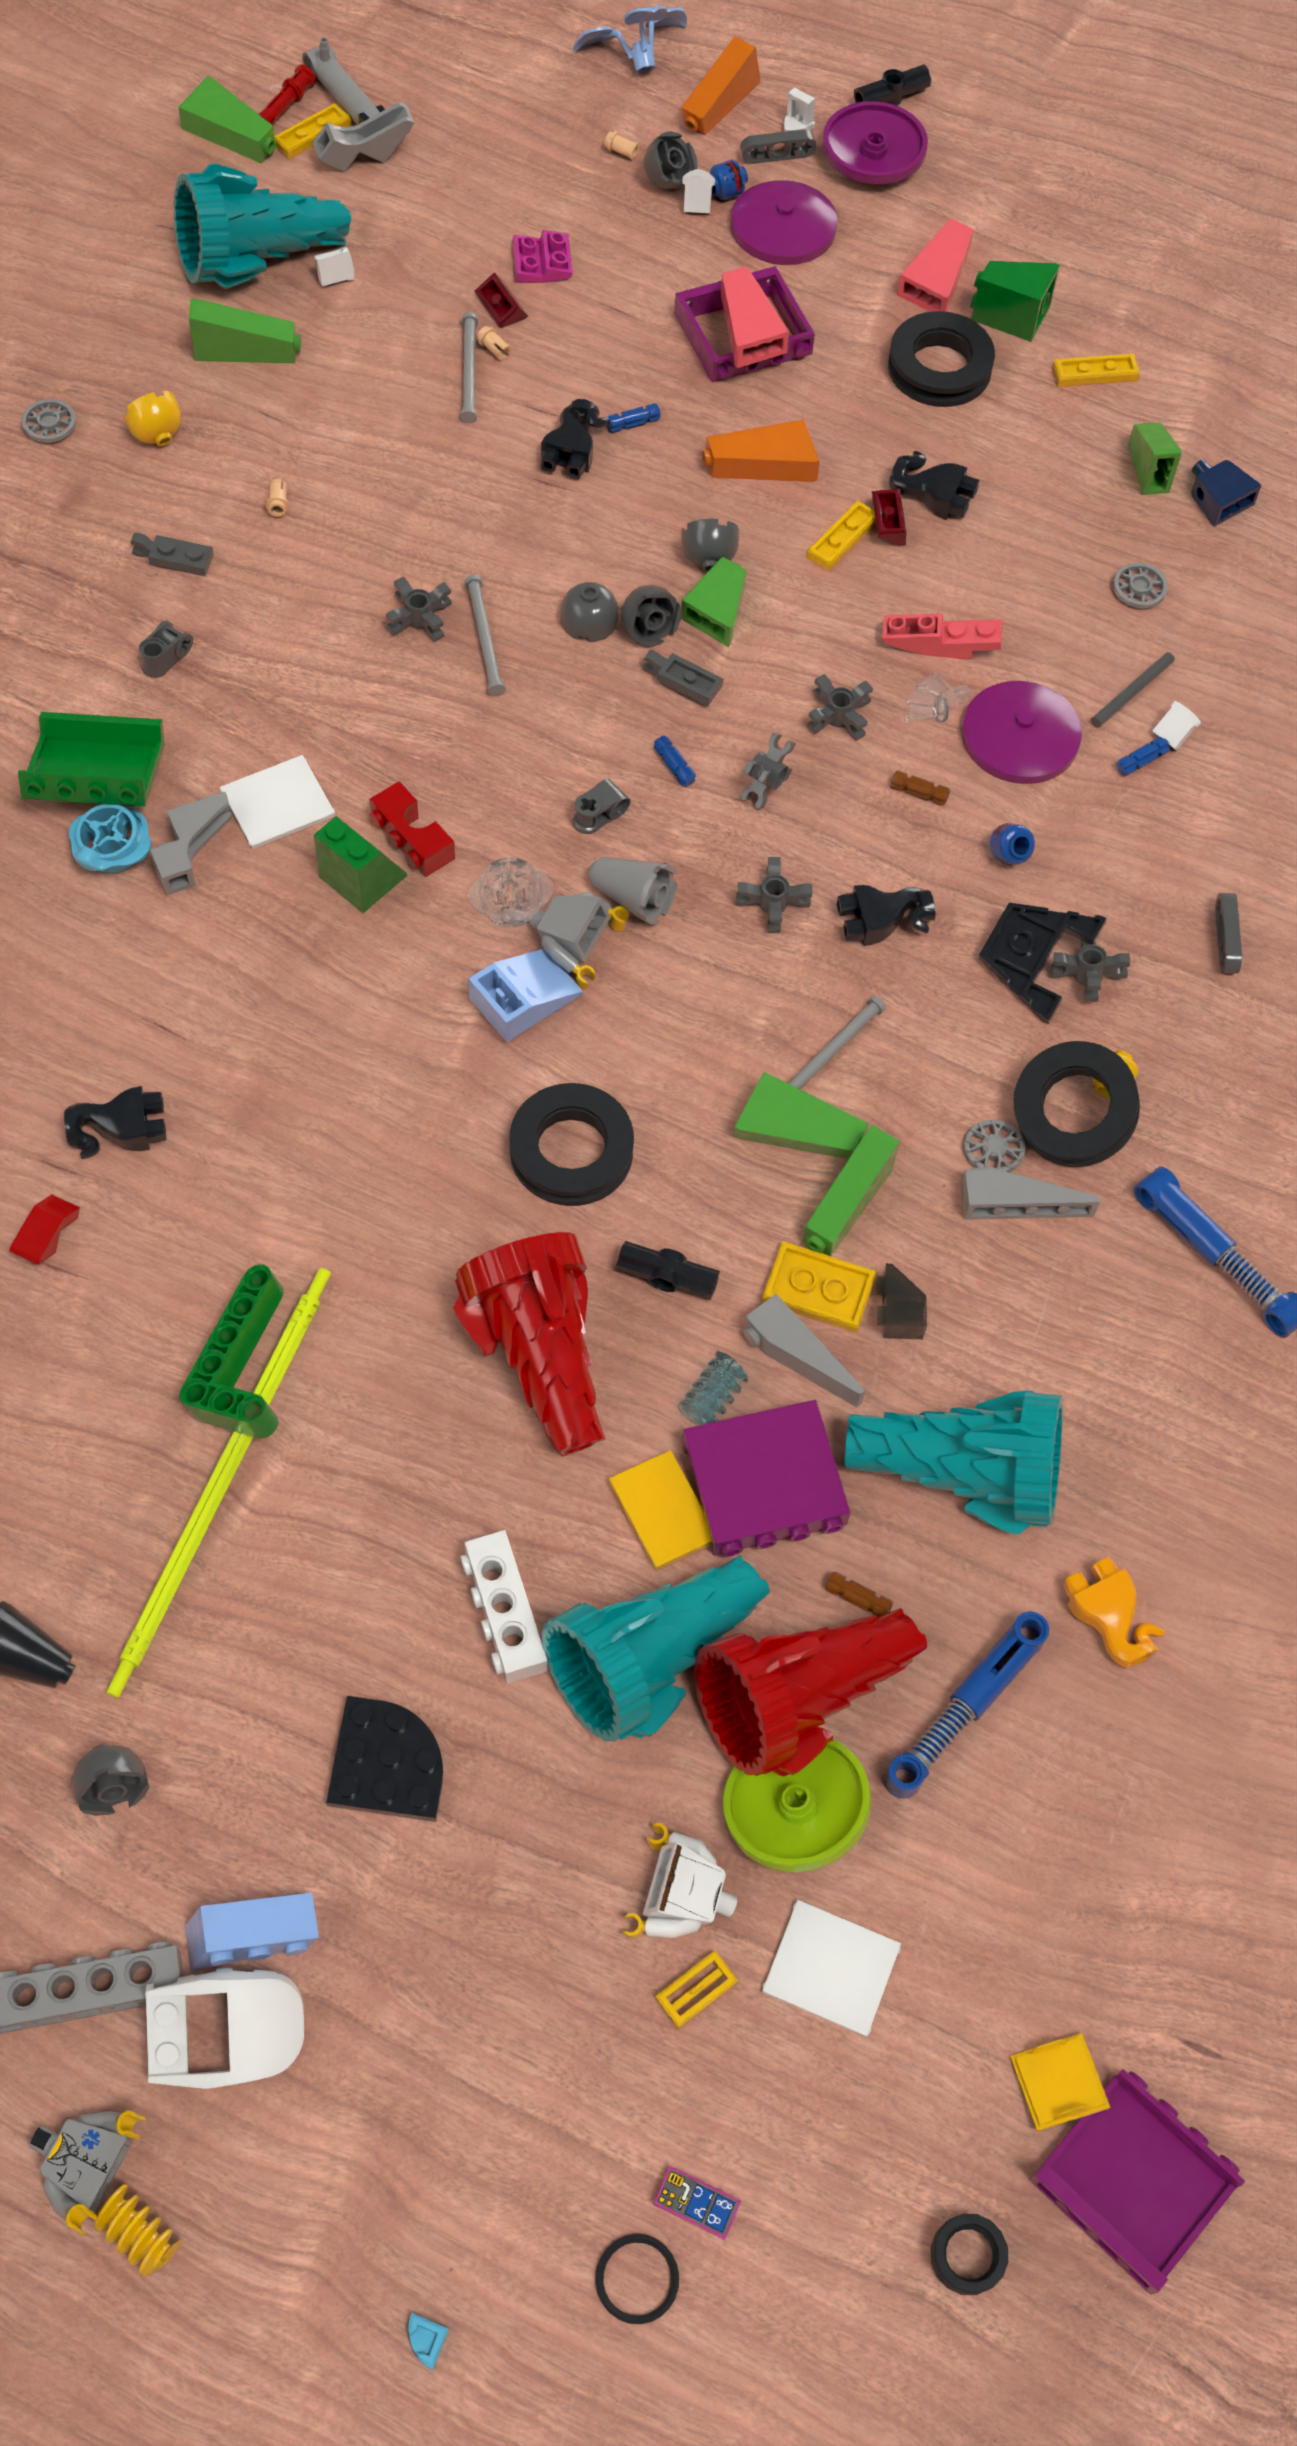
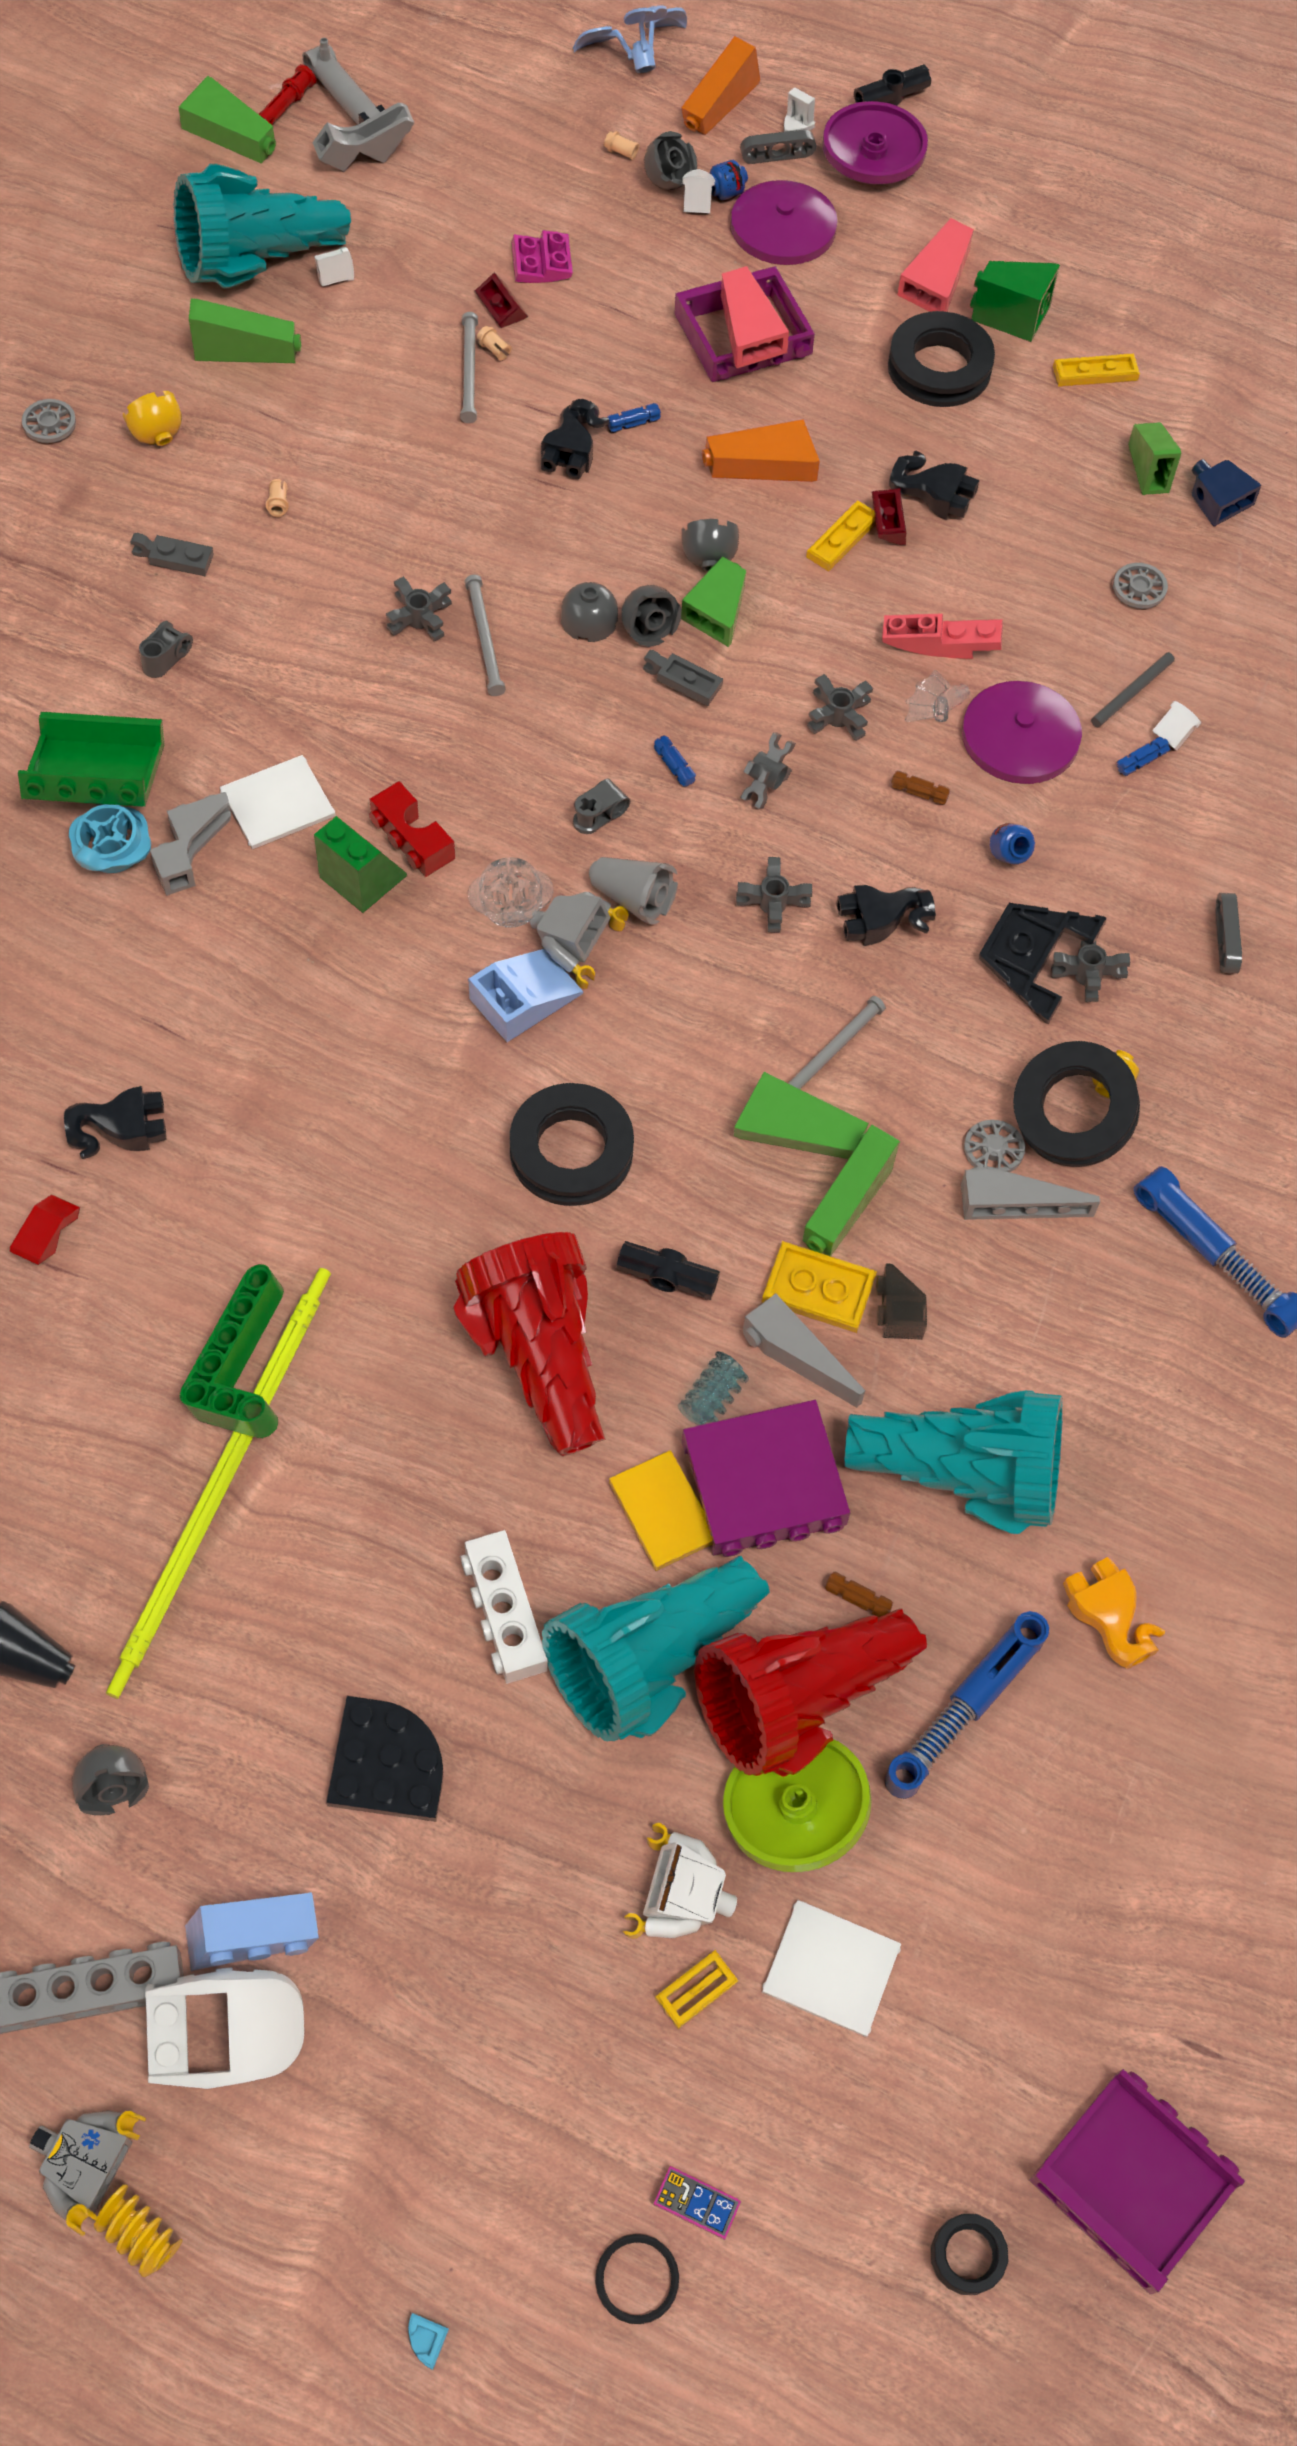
yellow tile [274,103,351,159] -> none
yellow piece [1010,2033,1110,2132] -> none

